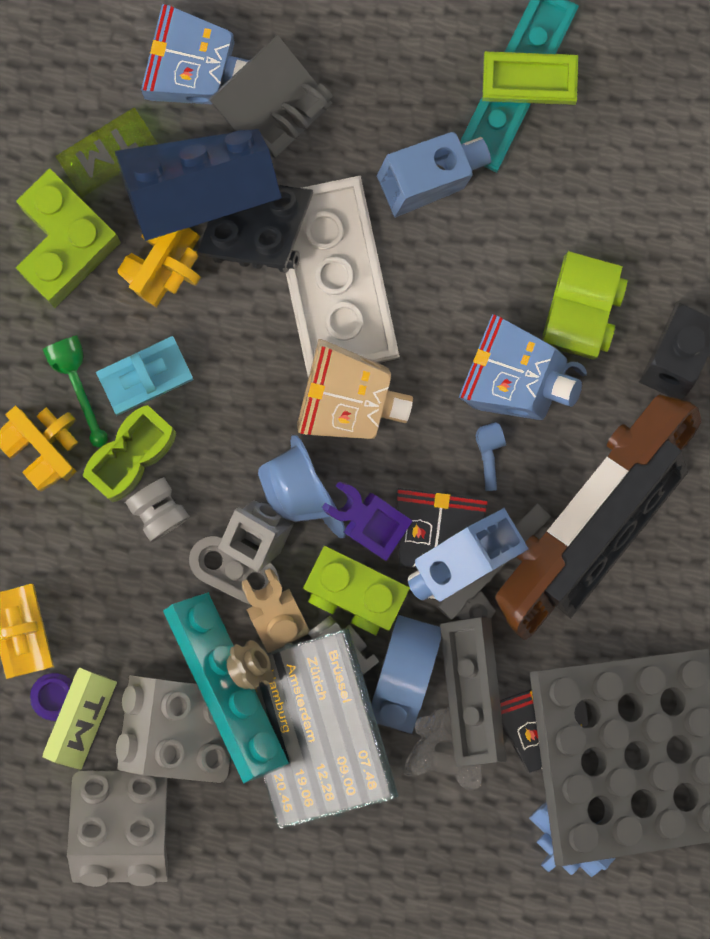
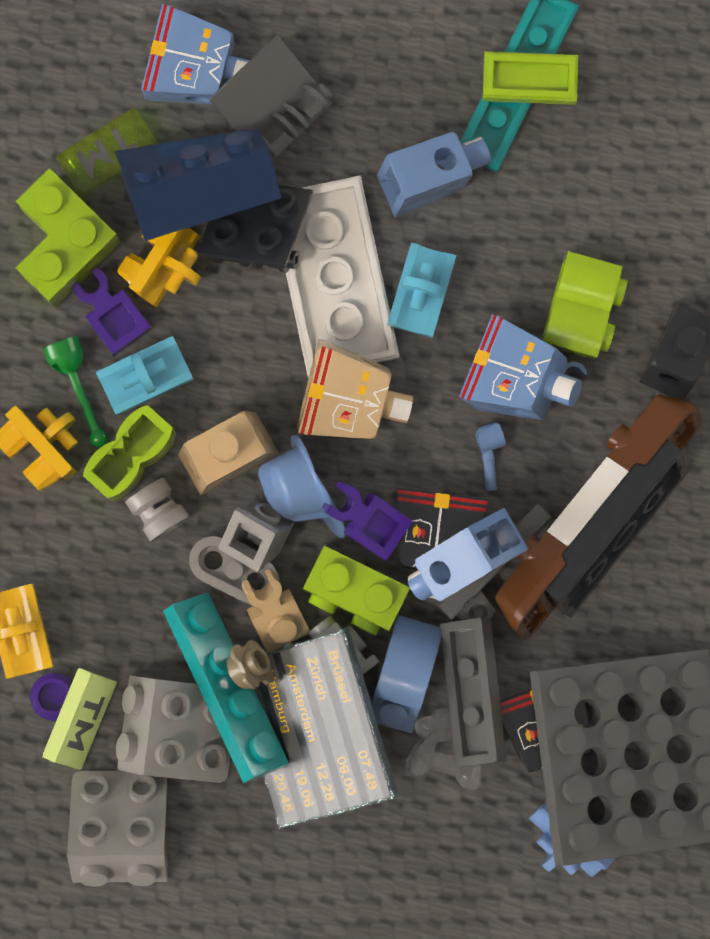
none -> dark purple plate [72,268,152,357]
none -> tan torso [178,411,279,496]
none -> medium azure hips [387,242,456,338]

